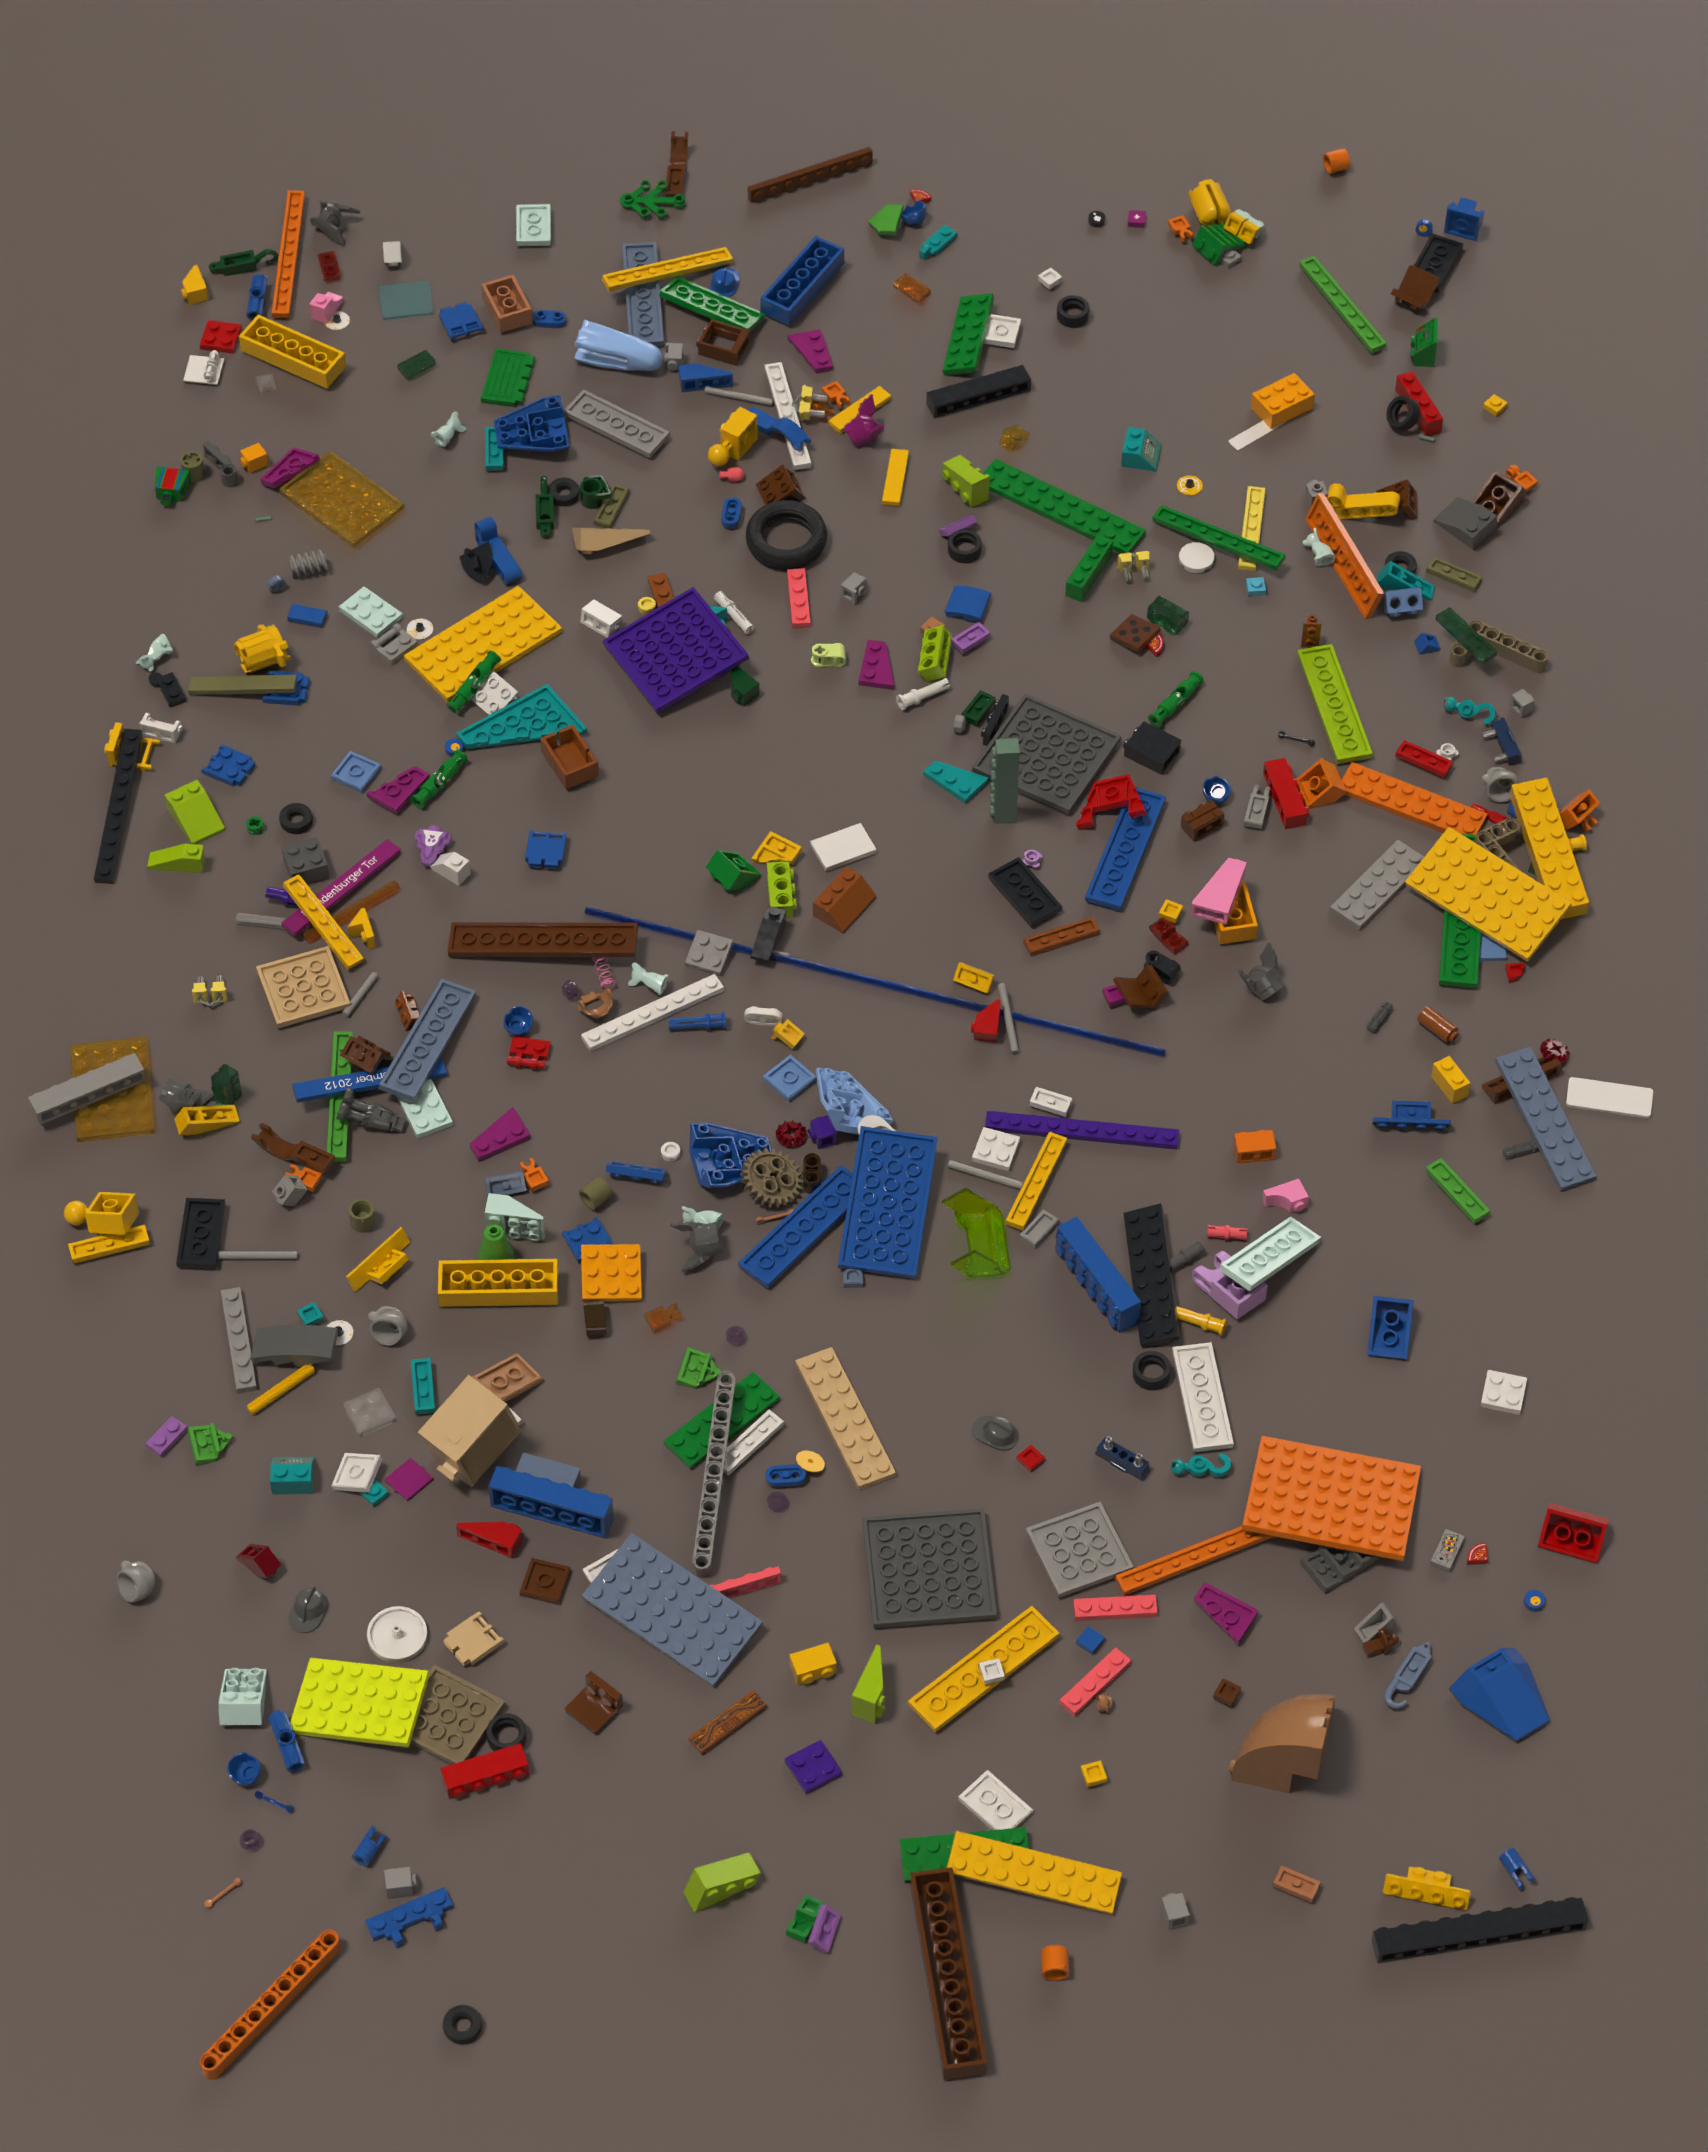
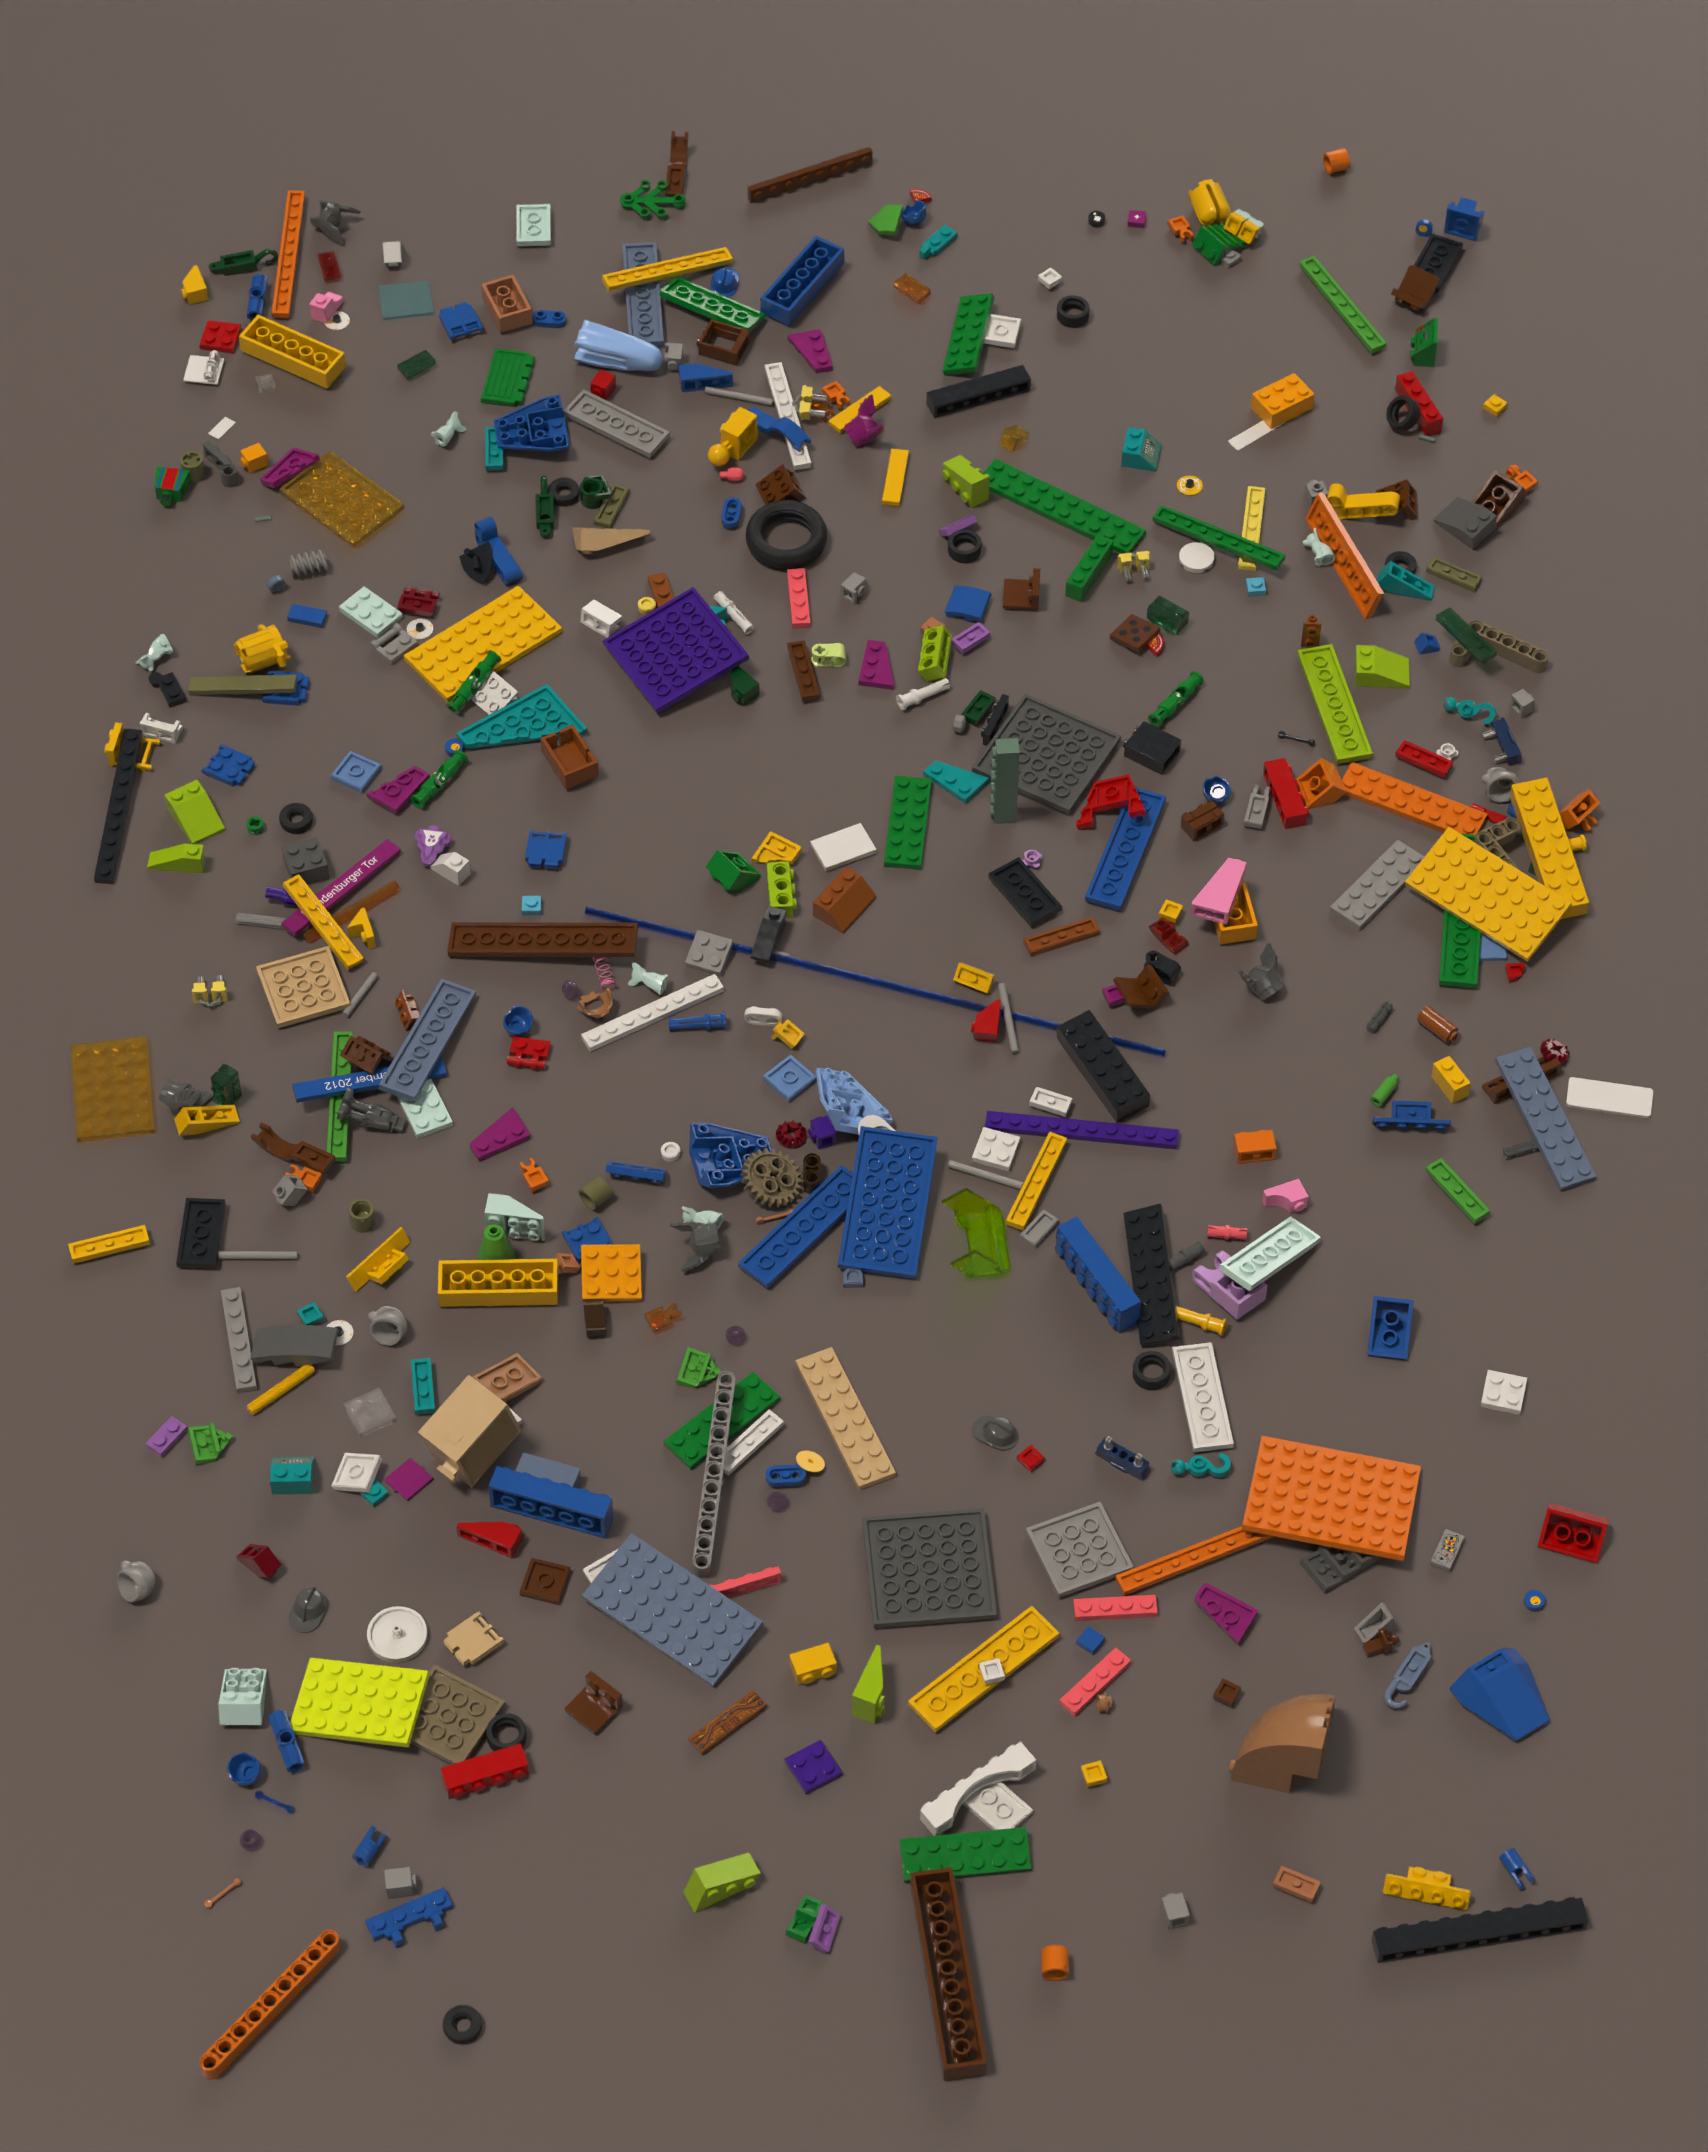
light grey brick [28,1053,146,1125] -> none
yellow brick [64,1192,139,1235] -> none
sand blue plate [484,1171,526,1197] -> none
yellow plate [947,1831,1122,1915] -> none
medium blue brick [1383,587,1423,617] -> none
red tile [1467,1542,1488,1564] -> none
none -> white sticker [208,417,236,439]
none -> dark red plate [397,586,440,617]
none -> medium azure plate [522,896,541,915]
none -> nougat plate [554,1253,581,1273]
none -> red brick [590,369,616,400]
none -> reddish brown plate [787,640,820,702]
none -> green plate [884,776,932,870]
none -> white arch [920,1742,1036,1836]
none -> reddish brown bracket [1003,568,1041,610]
none -> black brick [1057,1010,1150,1123]
none -> lime slope [1354,645,1410,688]
none -> bright green cylinder [1370,1074,1399,1107]

